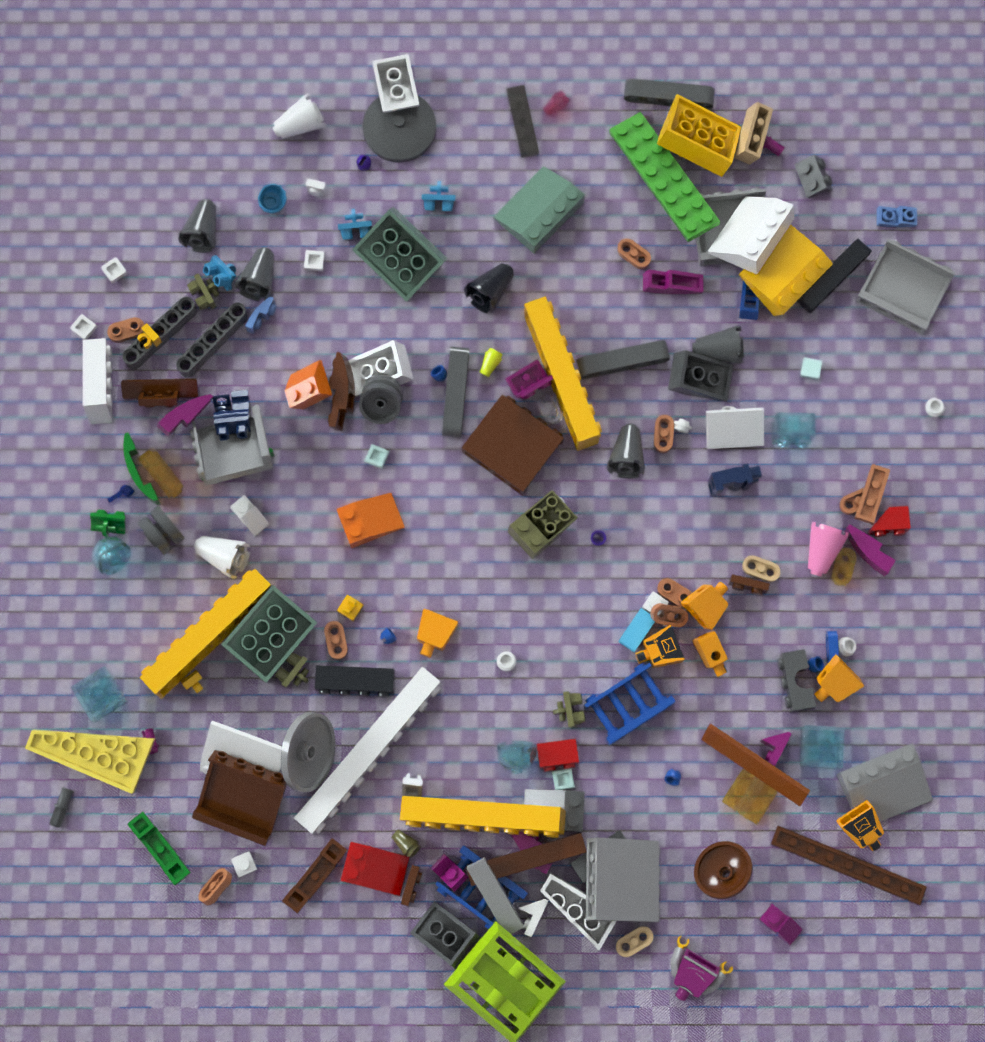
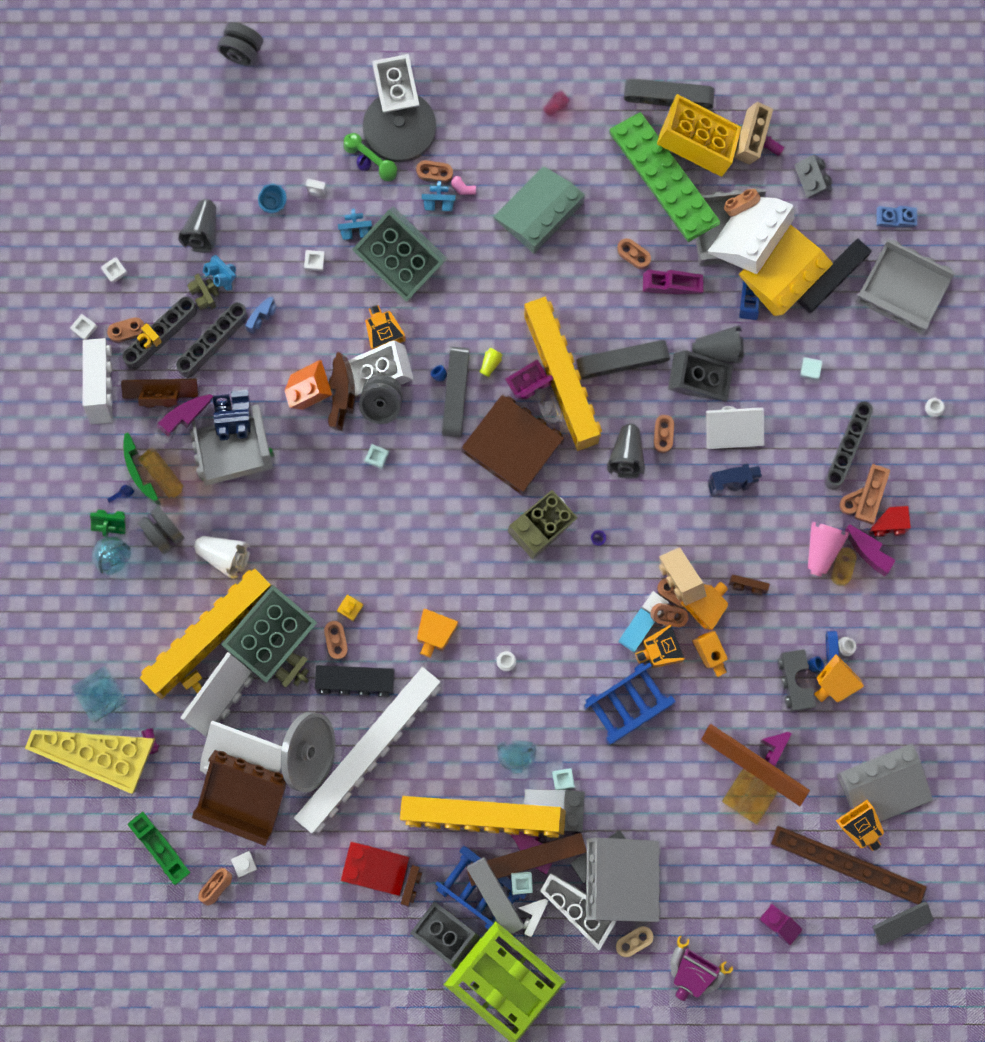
dark grey axle [49,787,74,827] -> none
white slope [230,495,270,536] -> none
dark grey cone [235,247,274,301] -> none
white cone [272,93,326,139] -> none
reddish brown slope [282,838,348,914] -> none
orange slope [336,493,405,549] -> none
blue hinge [380,627,397,645] -> none
olive cone [391,829,421,858] -> none
light grey tile [402,773,423,797] -> none
magenta slope [431,854,468,892] -> none
black cone [464,263,514,314] -> none
clear smoke tile [506,85,539,158] -> none
red brick [536,738,579,772] -> none
olive hips [553,691,586,729] -> none
blue hinge [664,768,681,786] -> none
white plate [674,419,692,434] -> none
reddish brown dish [694,841,753,899] -> none
tan plate [742,555,780,582] -> none
clear light blue brick [772,412,816,448] -> none
clear light blue brick [800,725,844,770] -> none
none -> white slope [180,652,254,737]
none -> dark grey wheel [217,22,264,66]
none -> bright green piece [343,133,397,182]
none -> torso [365,305,406,350]
none -> nougat plate [416,160,453,183]
none -> bright pink arm [451,176,476,195]
none -> light aqua tile [511,871,533,895]
none -> tan brick [658,547,707,606]
none -> nougat plate [724,189,760,216]
none -> dark grey beam [824,401,873,490]
none -> dark grey tile [872,901,934,946]

